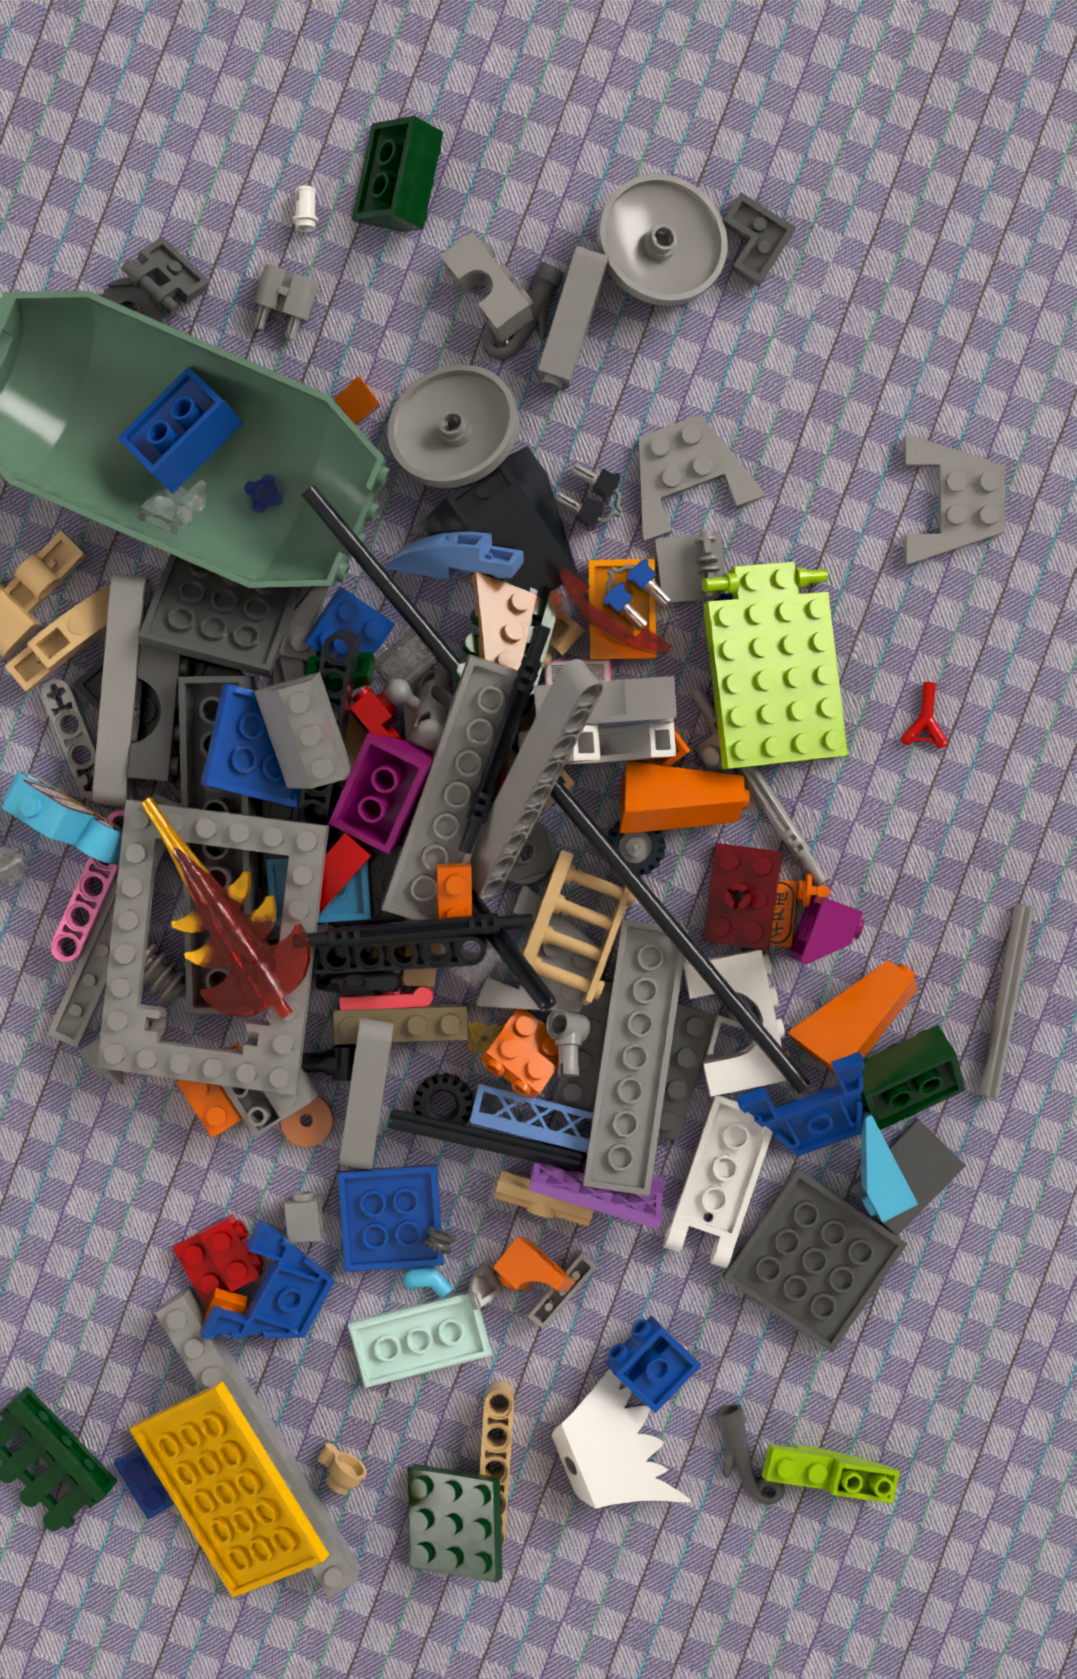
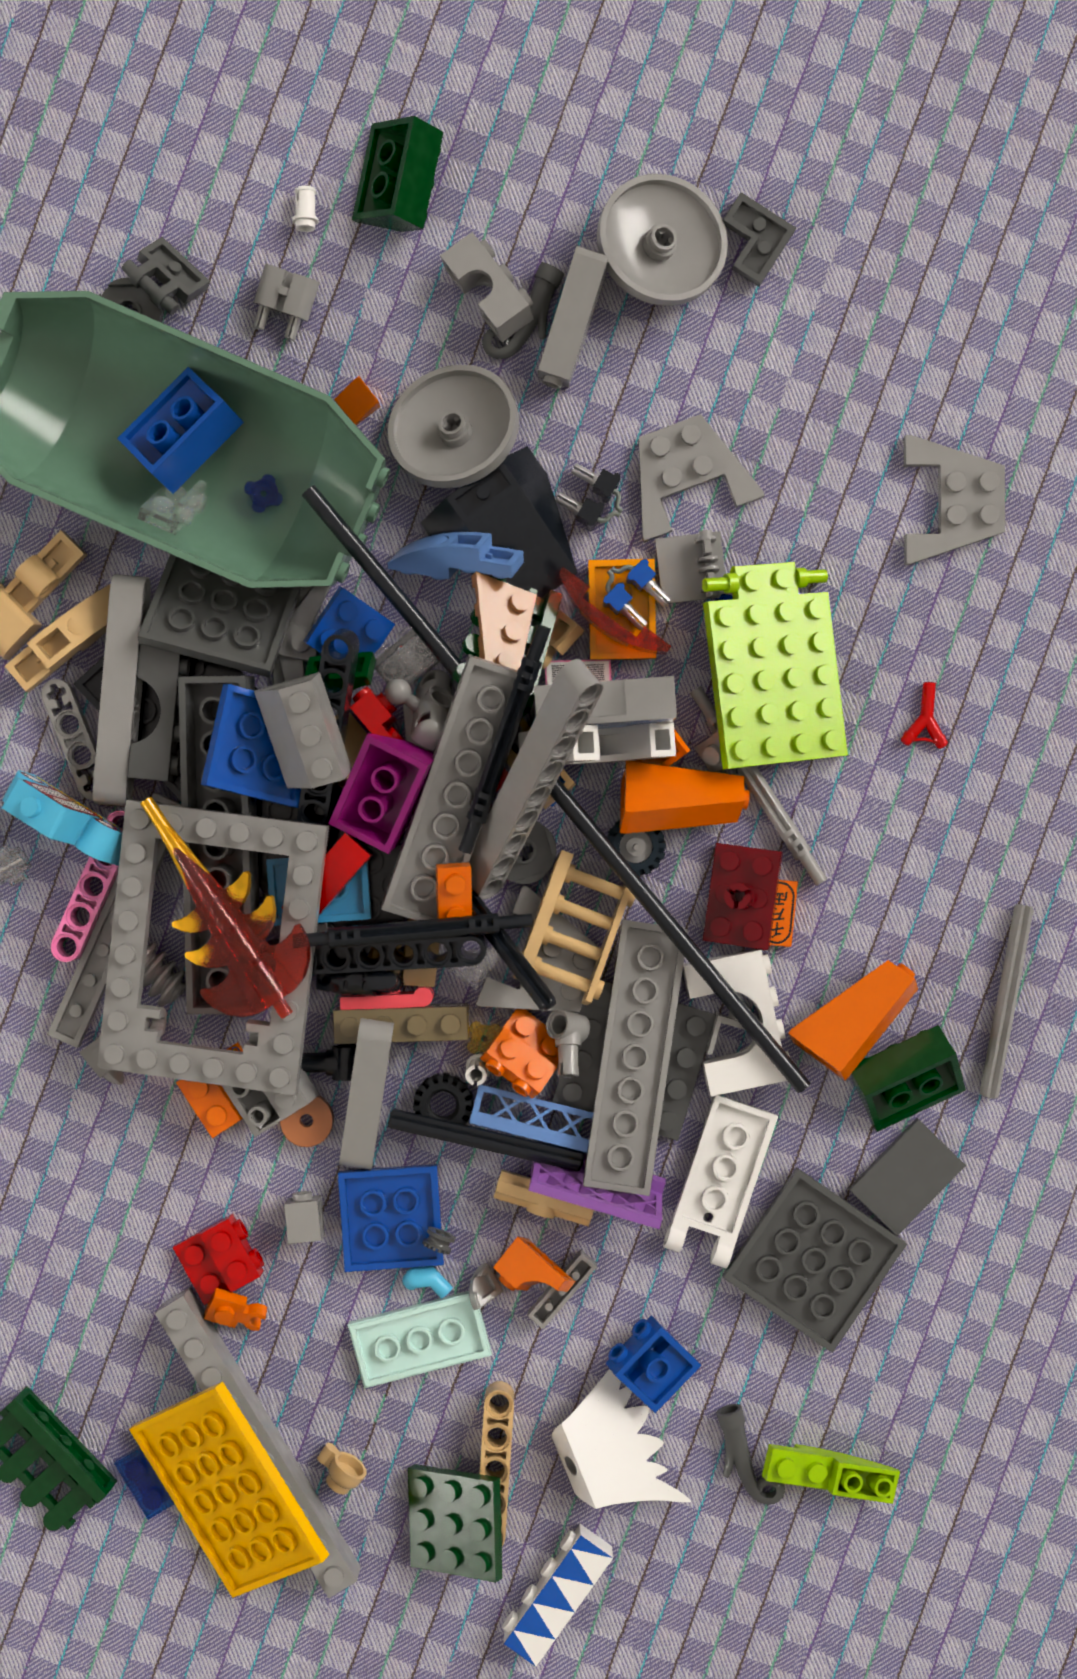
blue wing [200,1219,335,1339] -> none
blue wing [736,1051,865,1156] -> none
magenta slope [787,895,865,964] -> none
orange plate [796,874,830,907] -> none
medium azure slope [861,1111,918,1223] -> none
none -> white pin [465,1053,490,1086]
none -> white brick [502,1524,613,1666]

